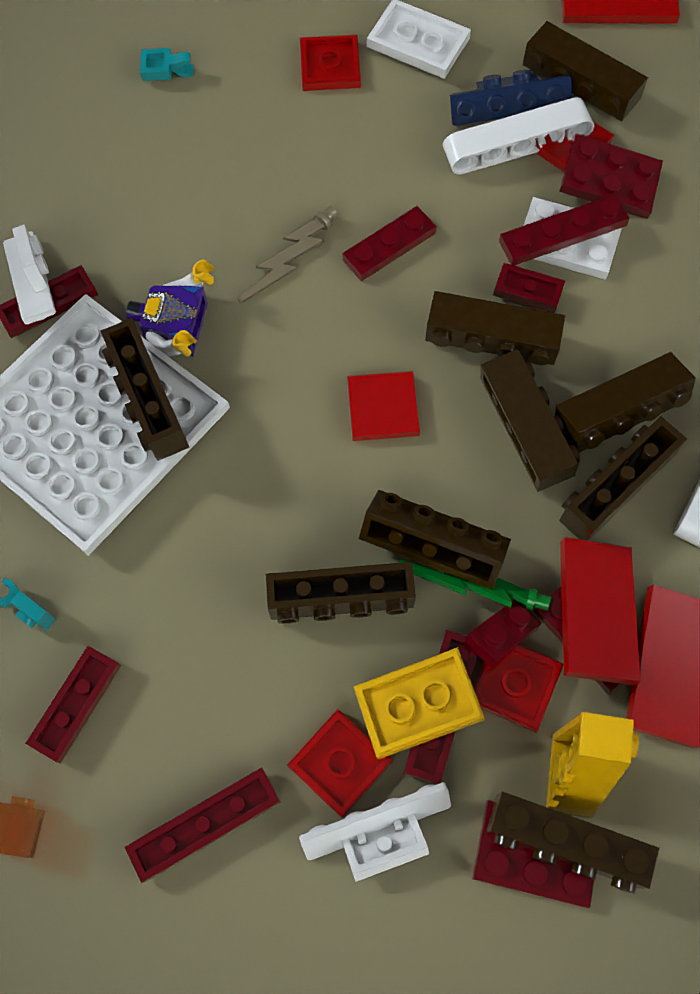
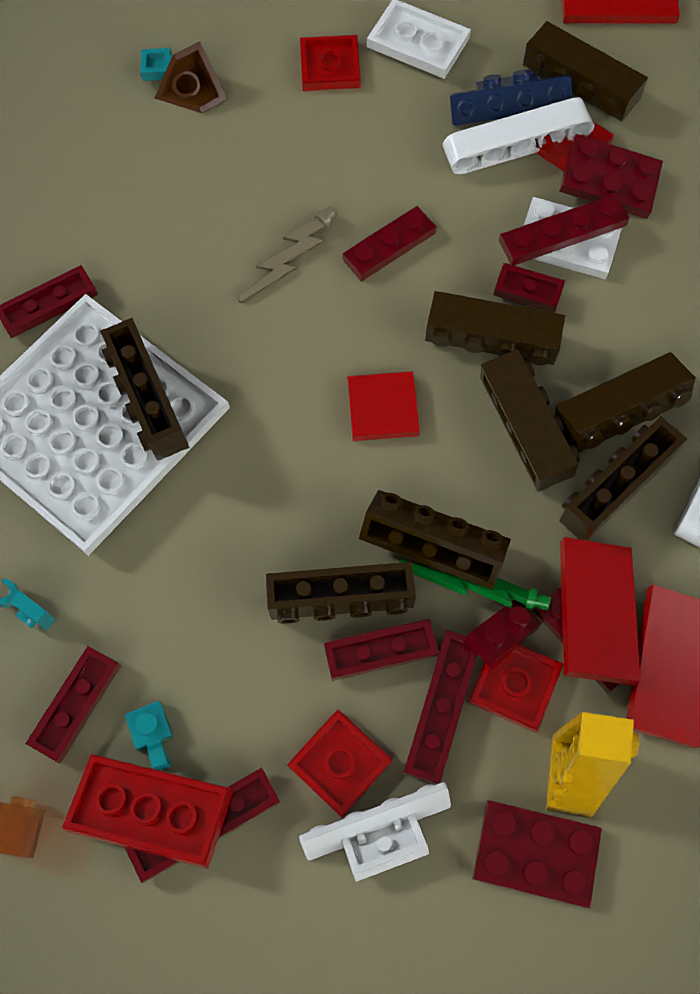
white bracket [3,225,56,324] -> none
torso [126,259,215,357] -> none
yellow tile [353,647,485,759] -> none
dark brown brick [485,791,659,894] -> none
none -> red tile [61,754,233,869]
none -> teal plate [124,700,174,771]
none -> reddish brown slope [154,41,227,113]
none -> dark red plate [324,619,439,681]

